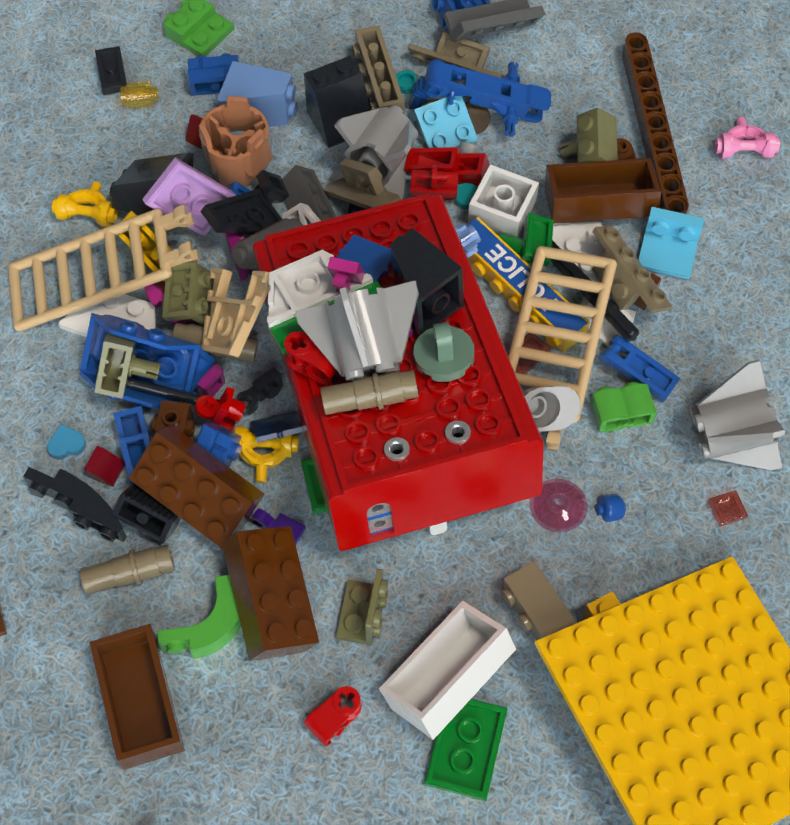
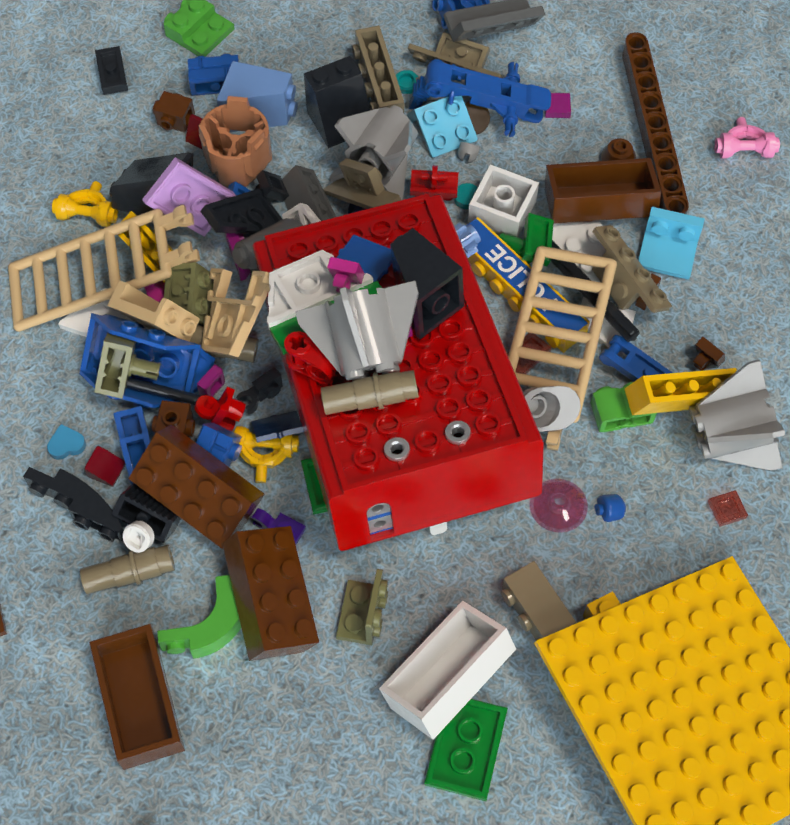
clear yellow brick [120,81,159,109] -> none
red piece [303,686,362,747] -> none
red slope [404,147,490,187] -> none
sand green tile [413,322,475,382] -> none
olive brick [560,108,618,163] -> none
none -> tan panel [107,280,200,341]
none -> white tile [123,521,154,553]
none -> reddish brown brick [153,91,195,133]
none -> magenta tile [545,93,571,118]
none -> yellow brick [624,368,737,415]
none -> reddish brown tile [693,336,725,371]

